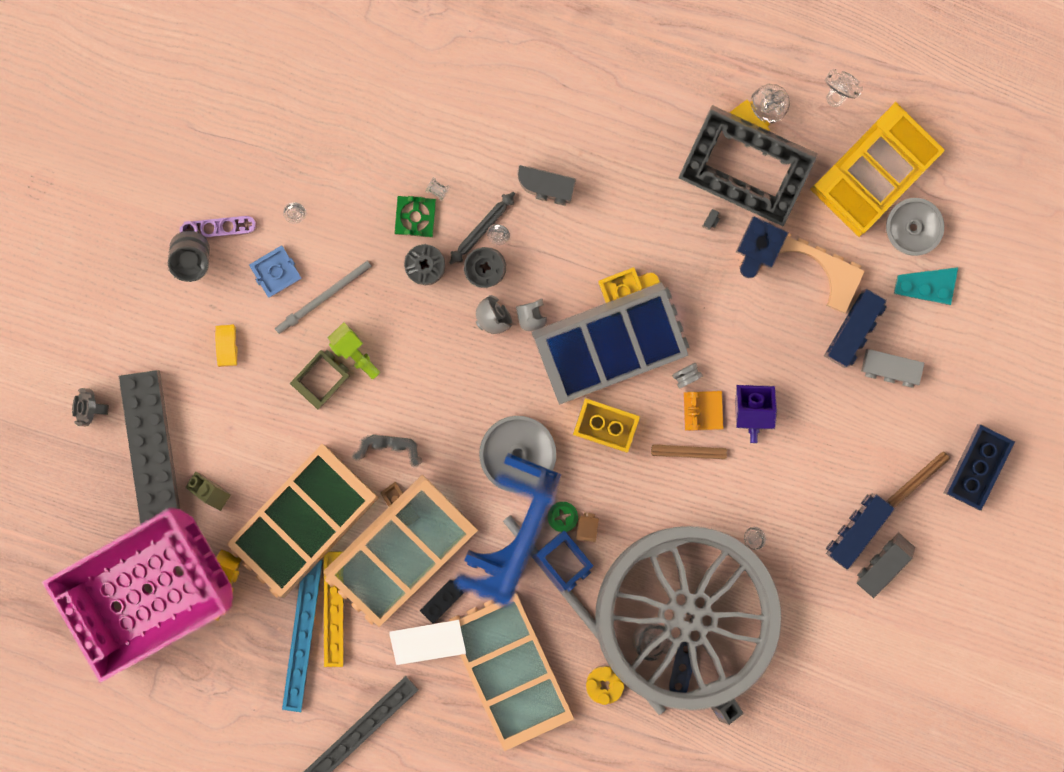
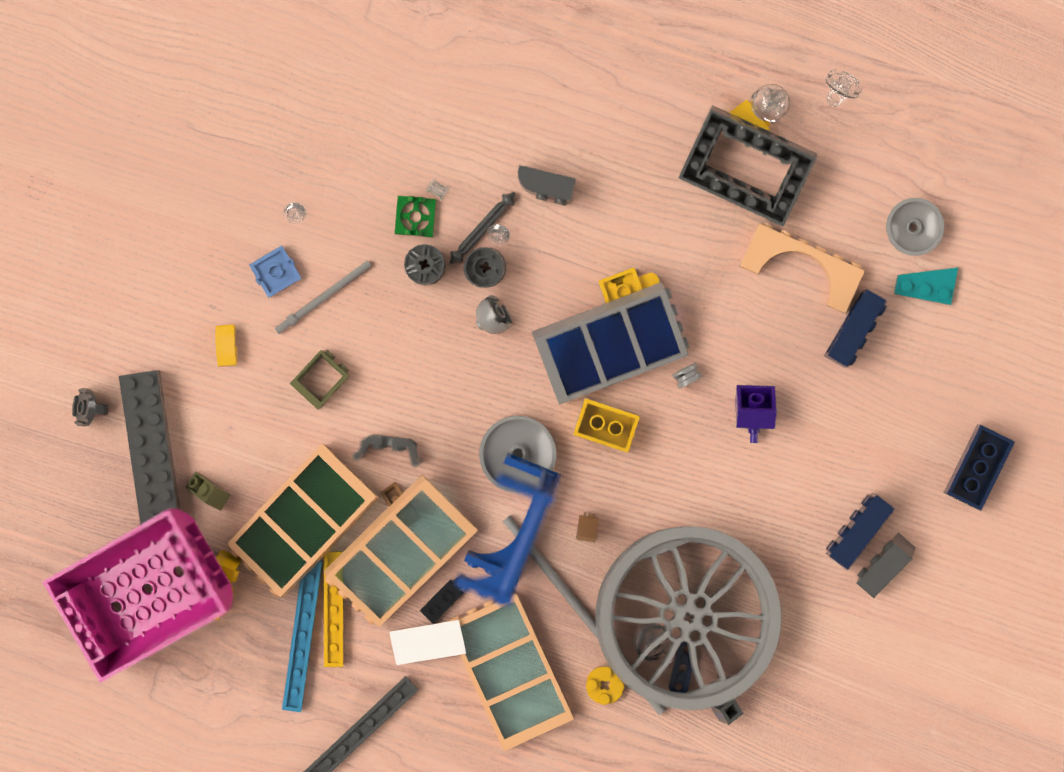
dark grey wheel [168,231,210,282] -> none
lavender beam [180,216,256,238] -> none
lime brick [327,322,380,379] -> none
light grey helmet [516,299,547,331] -> none
blue window [532,530,593,592] -> none
green gear [547,502,578,532] -> none
medium nougat axle [651,445,727,459] -> none
light orange hinge [684,391,723,431] -> none
dark grey plate [702,209,720,230] -> none
dark blue brick [736,216,788,278] -> none
clear hat [744,527,766,550] -> none
yellow piece [810,101,945,237] -> none
light grey brick [861,349,925,388] -> none
medium nougat axle [887,452,950,507] -> none

